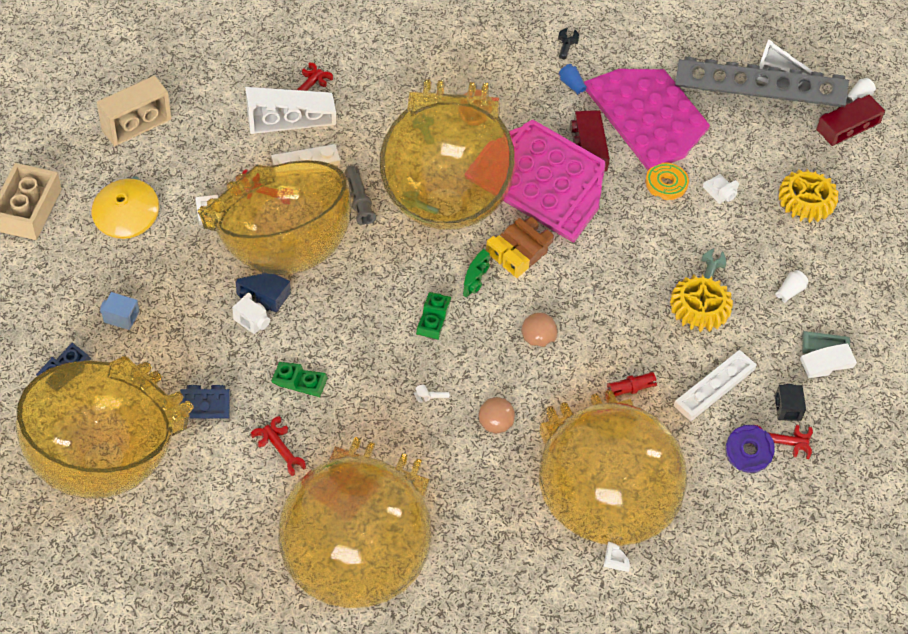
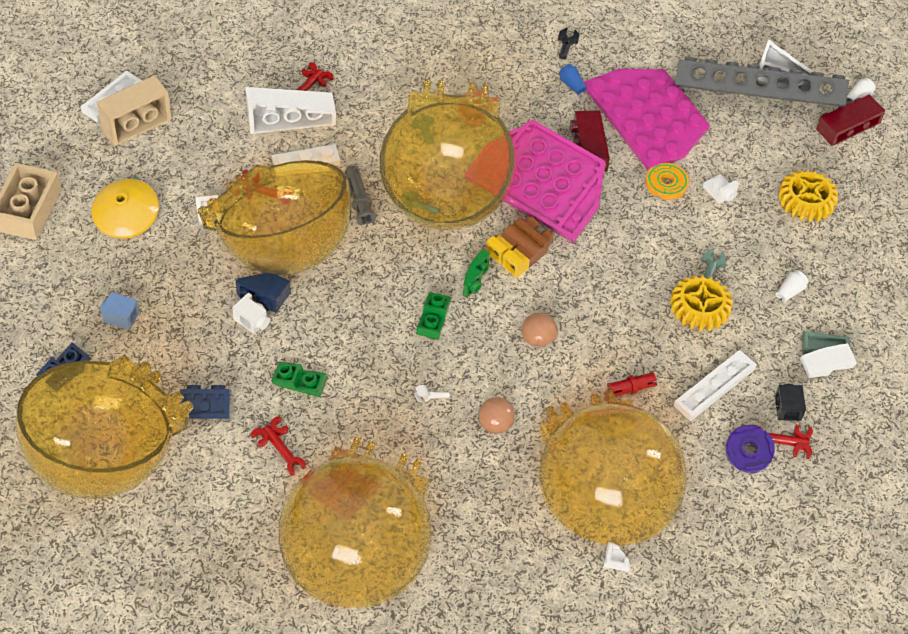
none -> white plate [81,71,142,123]

